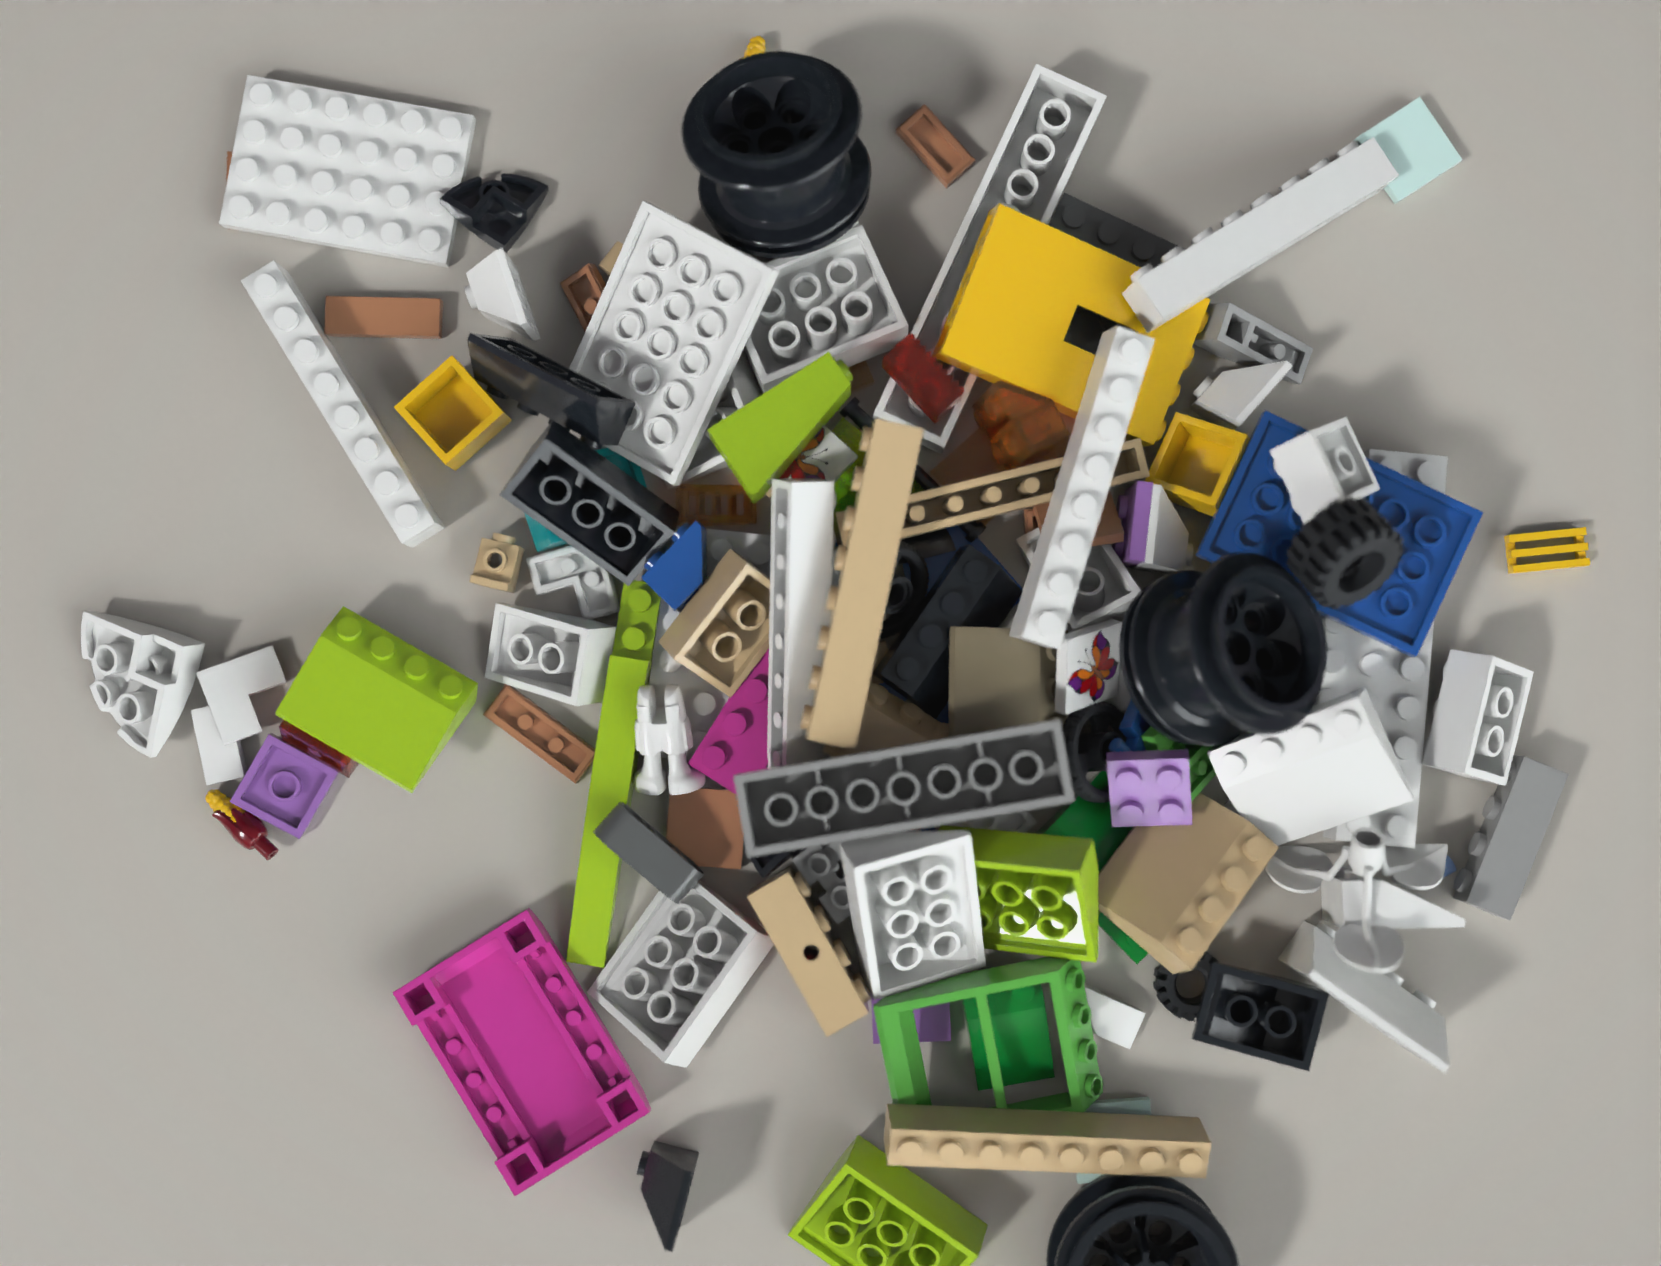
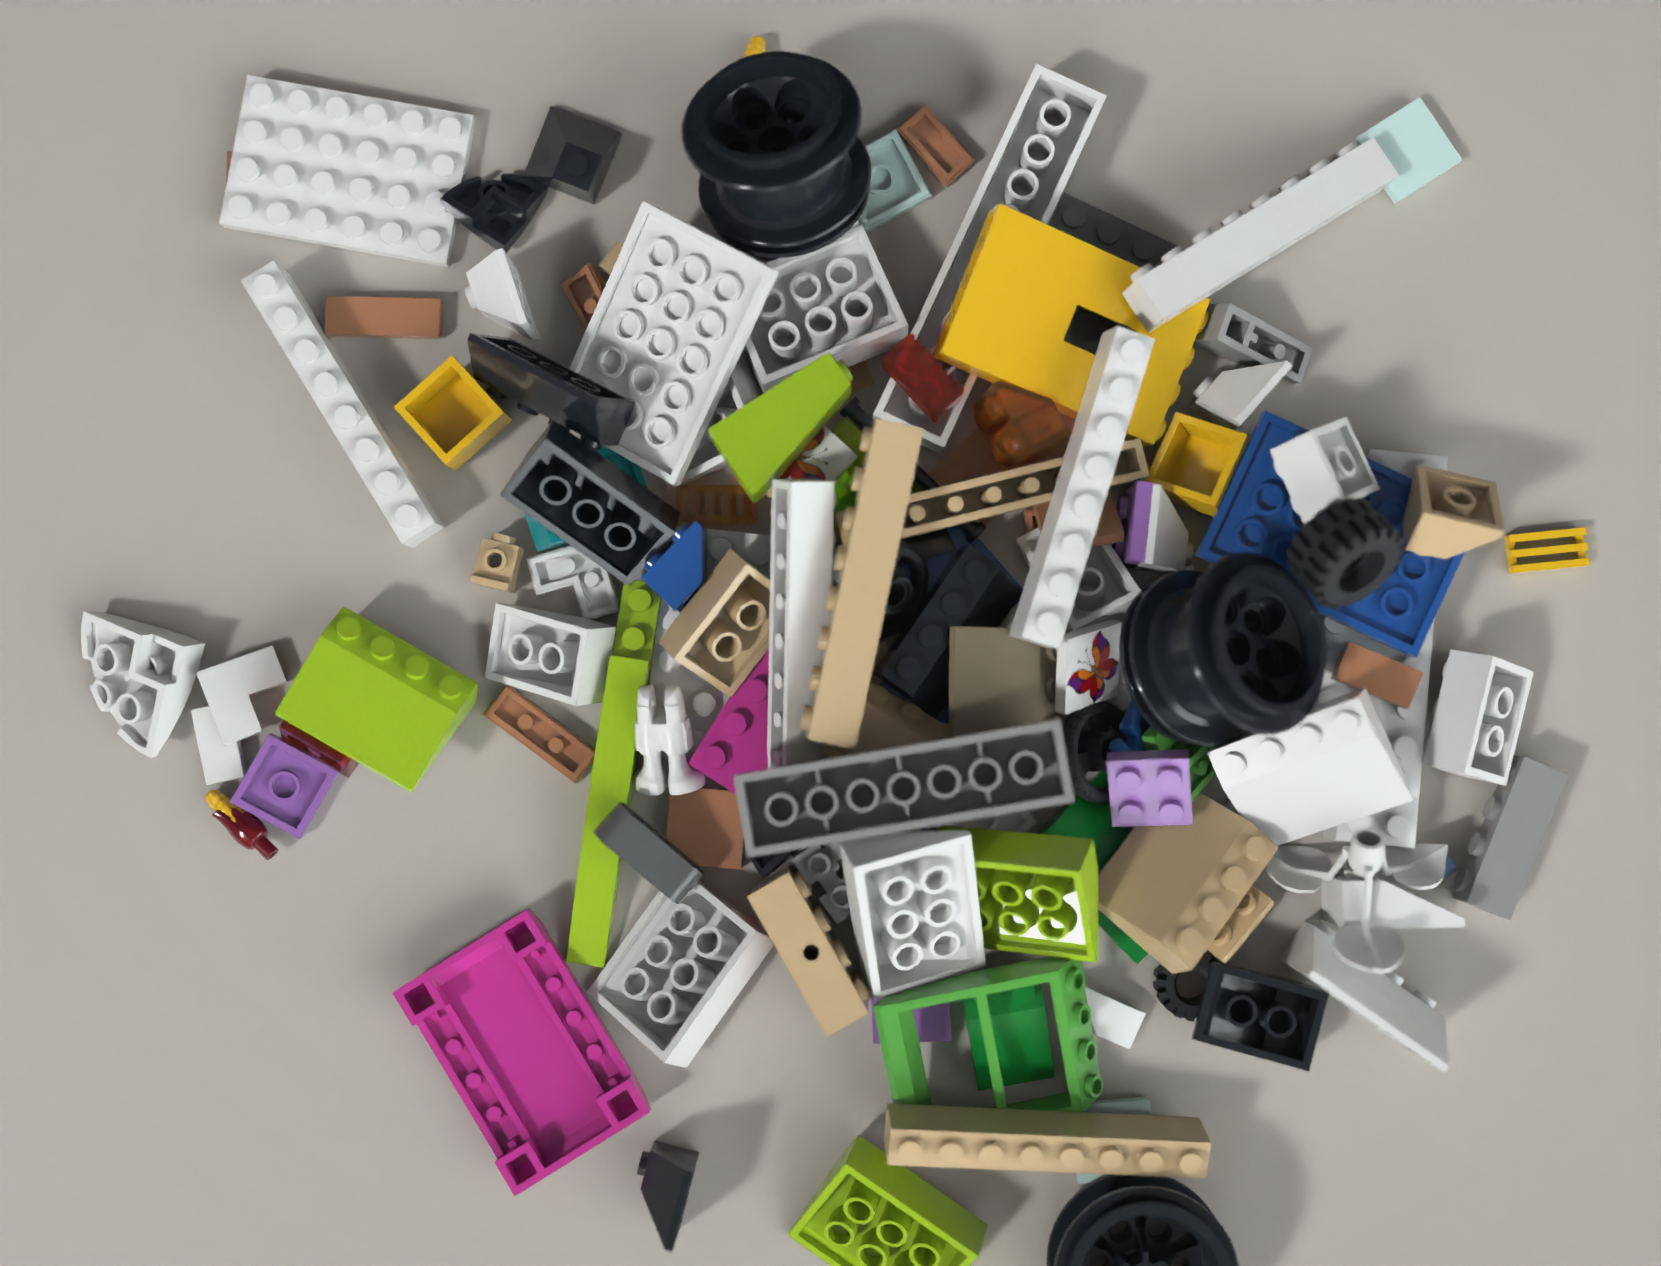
none -> black slope [523,106,622,205]
none -> light aqua tile [858,129,932,233]
none -> tan bracket [1207,885,1274,964]
none -> nougat tile [1331,641,1424,709]
none -> tan slope [1402,464,1505,559]

